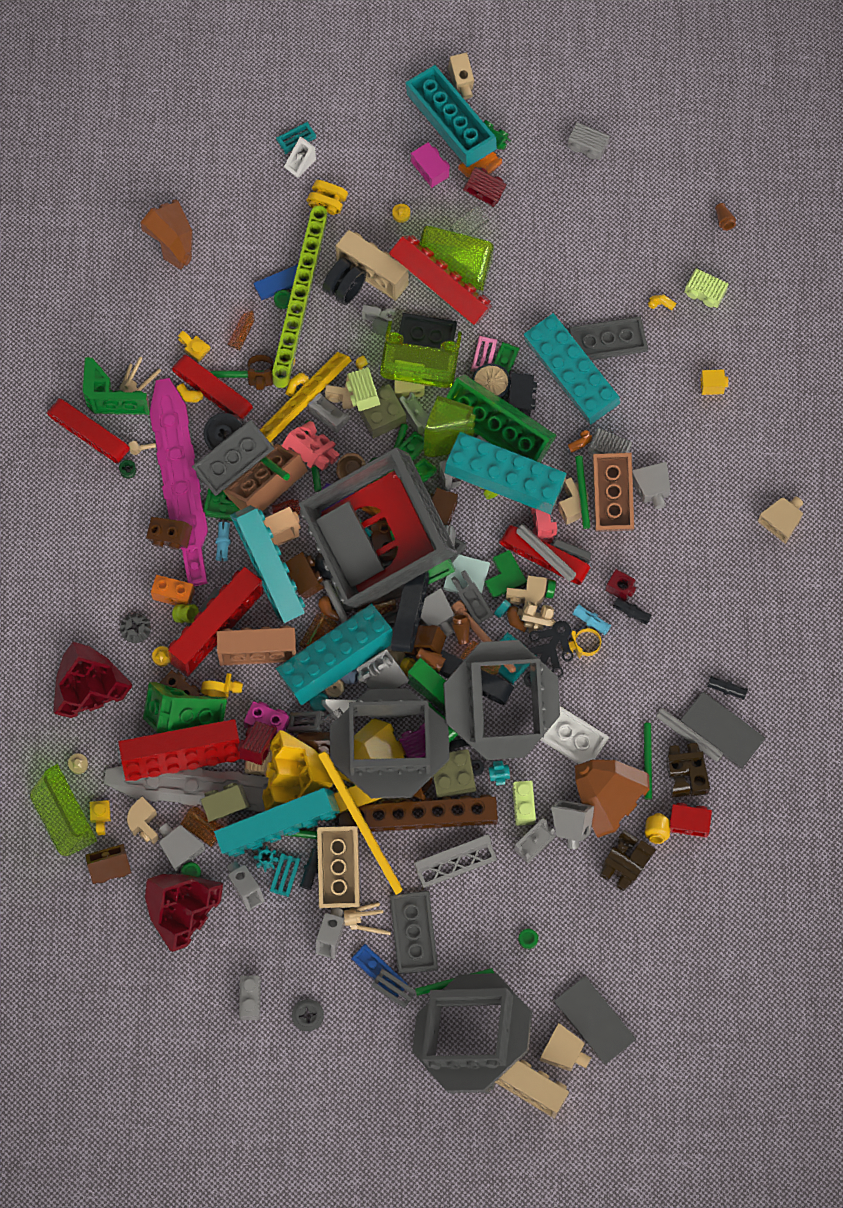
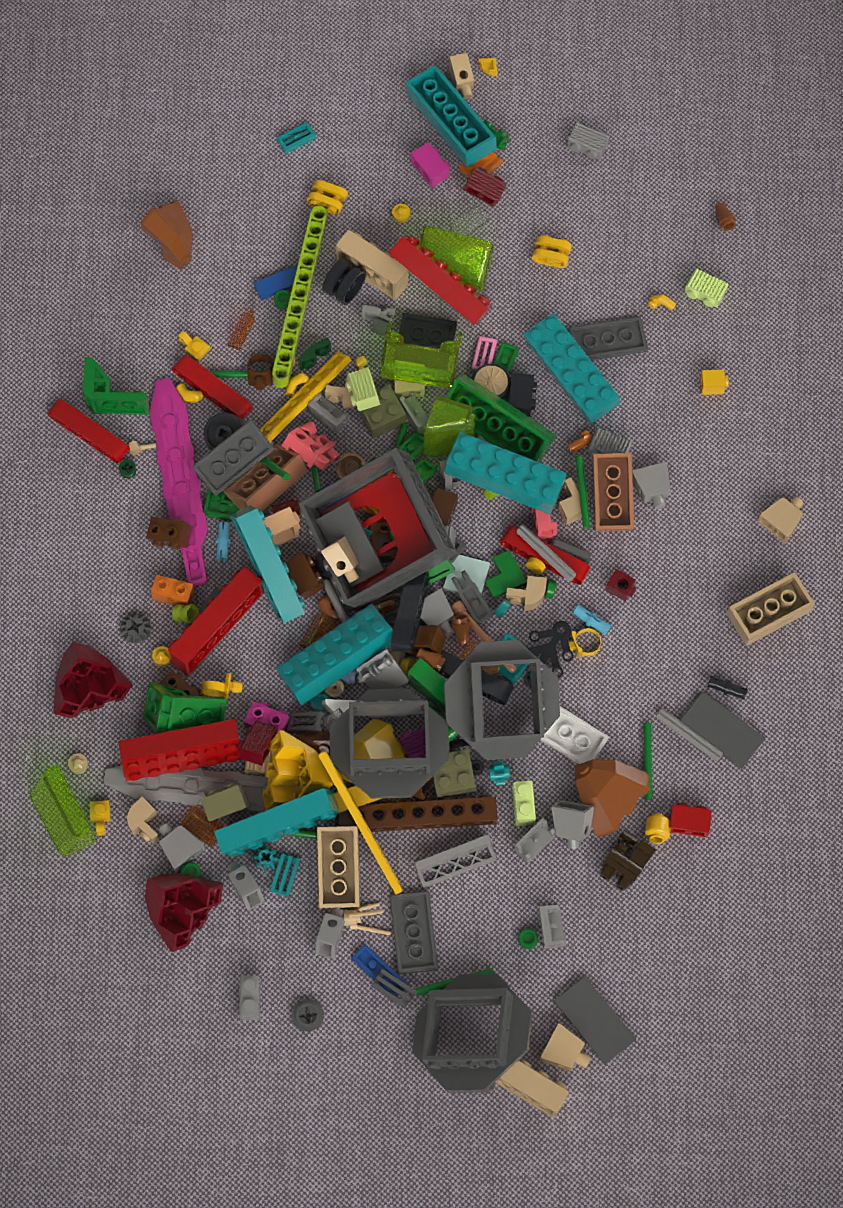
reddish brown brick [85,844,132,884] -> none
tan plant [119,357,161,392] -> none
nougat brick [217,626,297,666] -> none
white slope [284,137,316,177] -> none
black pin [299,848,318,890] -> none
dark orange arm [506,606,528,633] -> none
tan hips [517,601,555,633] -> none
black pin [613,597,652,625] -> none
dark brown hips [666,743,710,798] -> none
none -> dark green slope [298,337,331,370]
none -> tan torso [321,536,359,583]
none -> yellow tile [478,57,497,76]
none -> yellow tile [526,557,546,575]
none -> yellow brick [532,235,572,268]
none -> light grey hinge [538,905,566,949]
none -> tan brick [726,572,815,646]

